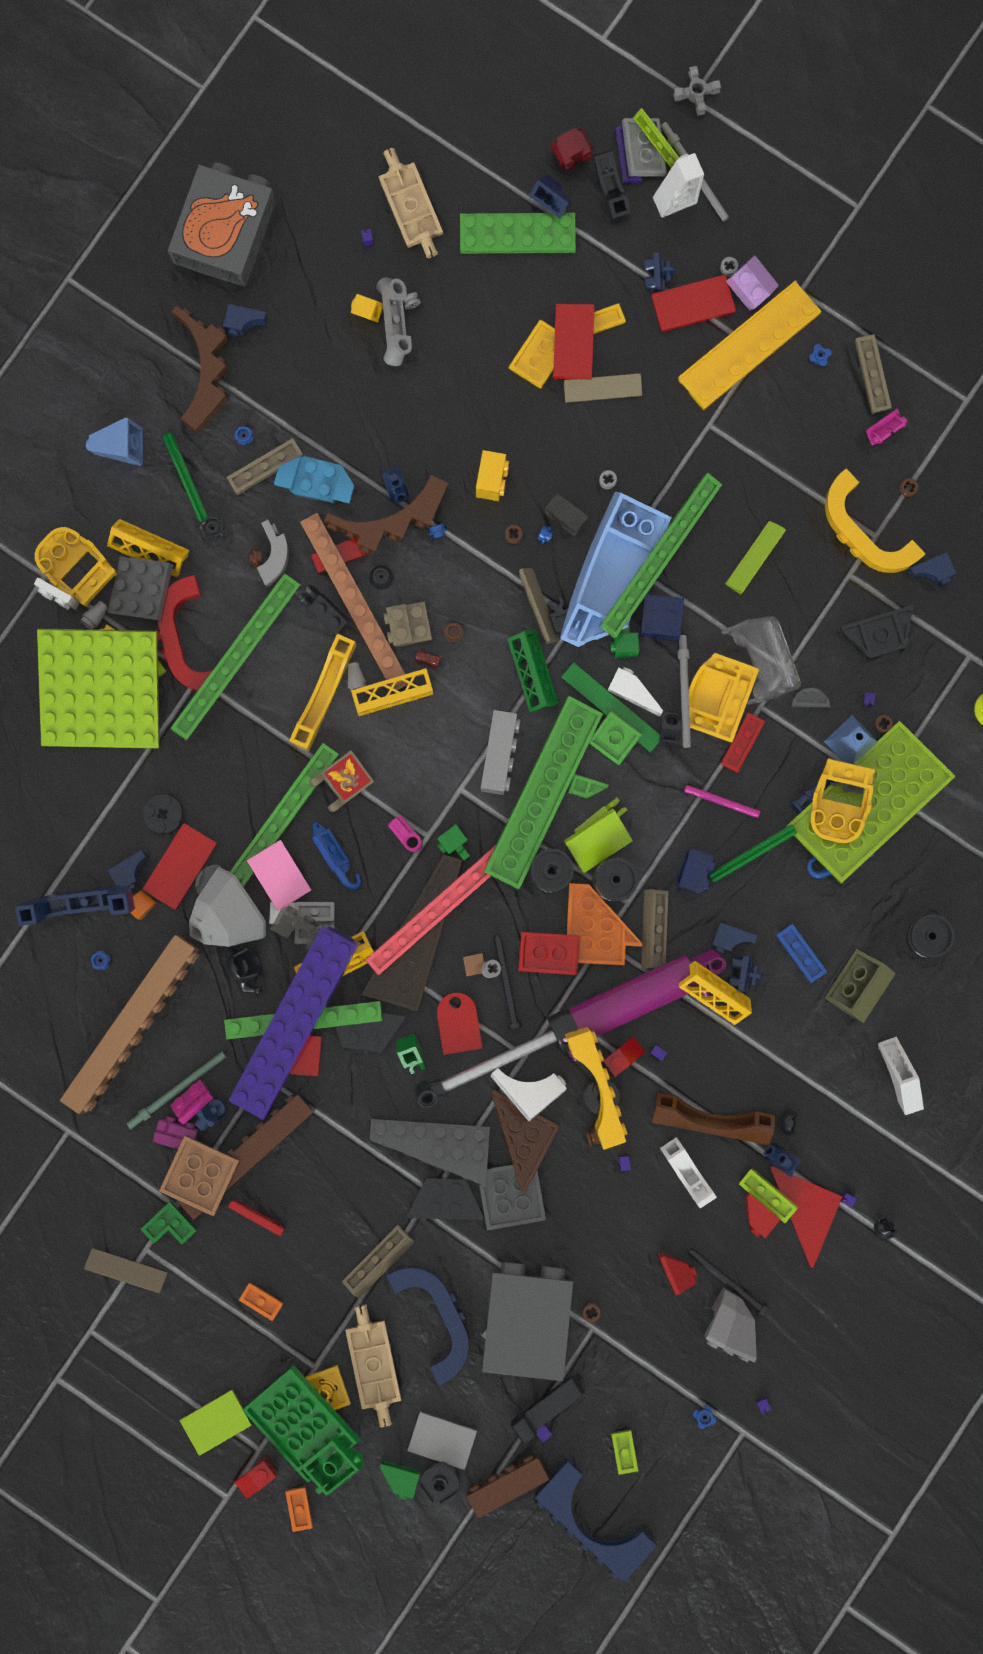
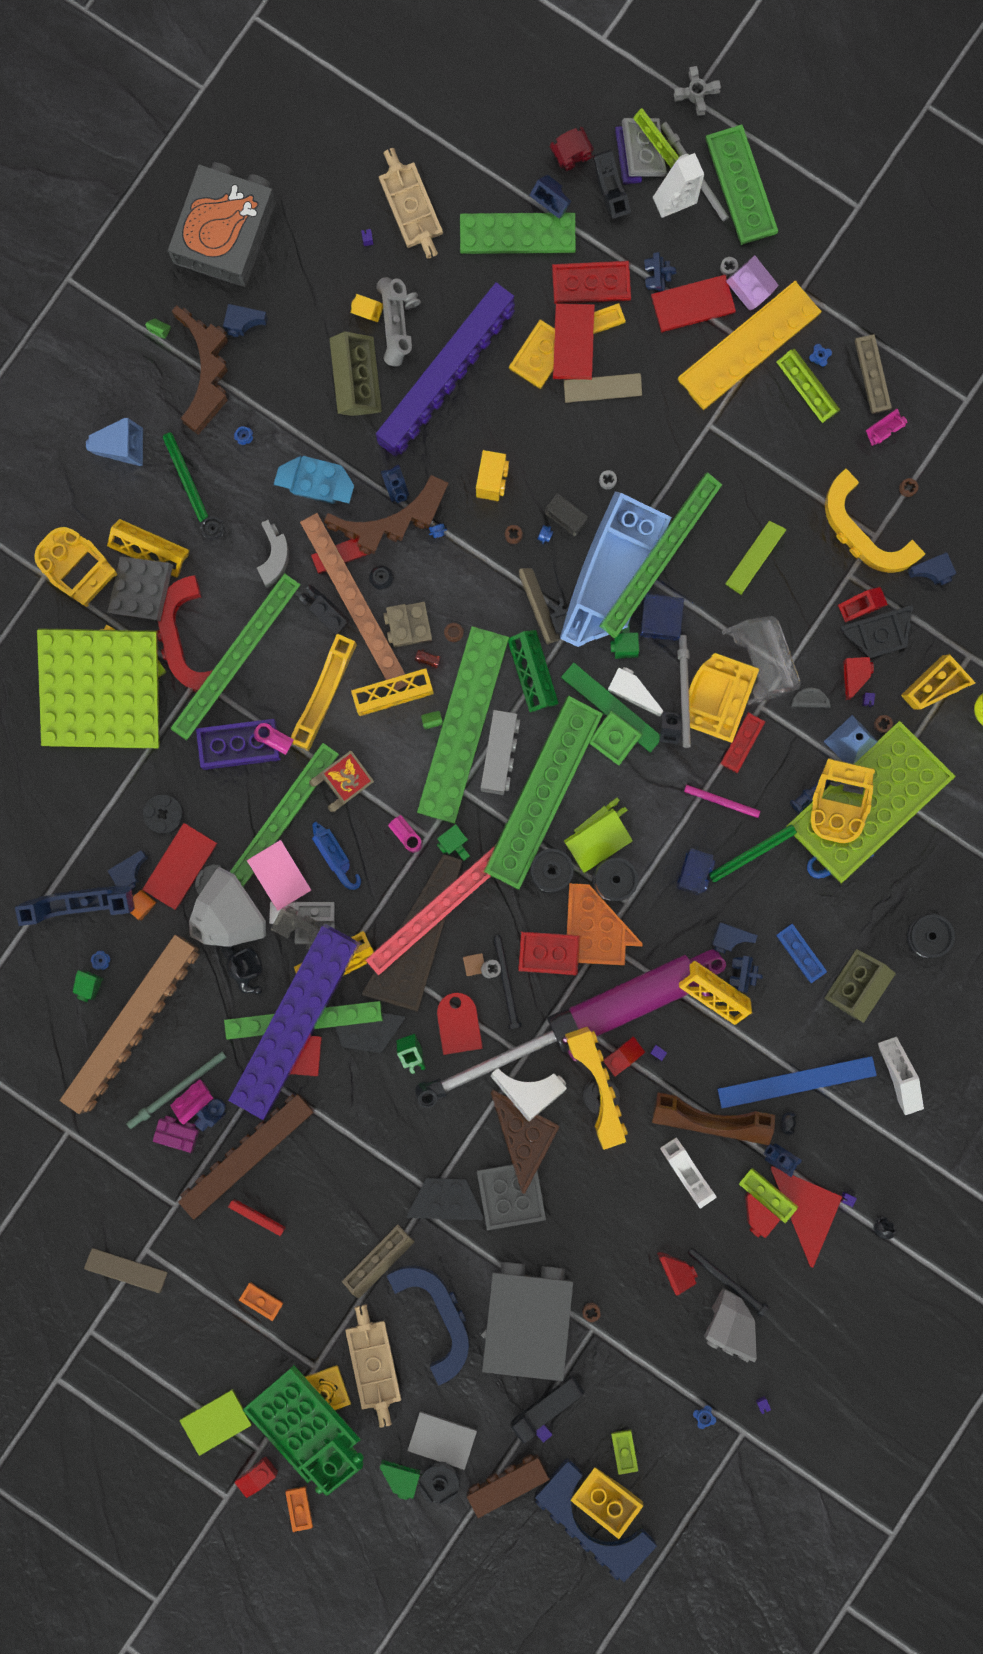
white plate [34,578,79,610] -> none
light grey cone [80,601,108,630] -> none
green plate [140,1201,197,1244] -> none
medium nougat plate [159,1135,240,1216] -> none
dark tan plate [226,438,303,495] -> none
reddish brown plate [248,548,262,568] -> none
light grey cone [347,662,367,691] -> none
dark grey wing [370,1119,490,1187] -> none
bright green tile [568,774,609,799] -> none
reddish brown bush [585,1128,599,1147] -> none
dark purple piece [619,1155,631,1171] -> none
dark tan slope [641,889,669,969] -> none
none -> green slope [73,970,103,1002]
none -> bright green slope [145,319,171,339]
none -> dark purple brick [196,719,281,770]
none -> dark pink piece [254,723,294,755]
none -> olive slope [329,331,382,416]
none -> dark purple brick [376,282,515,457]
none -> bright green plate [417,627,509,824]
none -> bright green slope [421,711,443,730]
none -> red tile [552,261,631,304]
none -> yellow slope [570,1467,643,1539]
none -> bright green plate [705,125,778,245]
none -> blue tile [717,1056,877,1108]
none -> lime slope [777,349,840,423]
none -> red slope [838,587,888,623]
none -> red slope [843,657,874,700]
none -> yellow wedge [901,654,975,710]

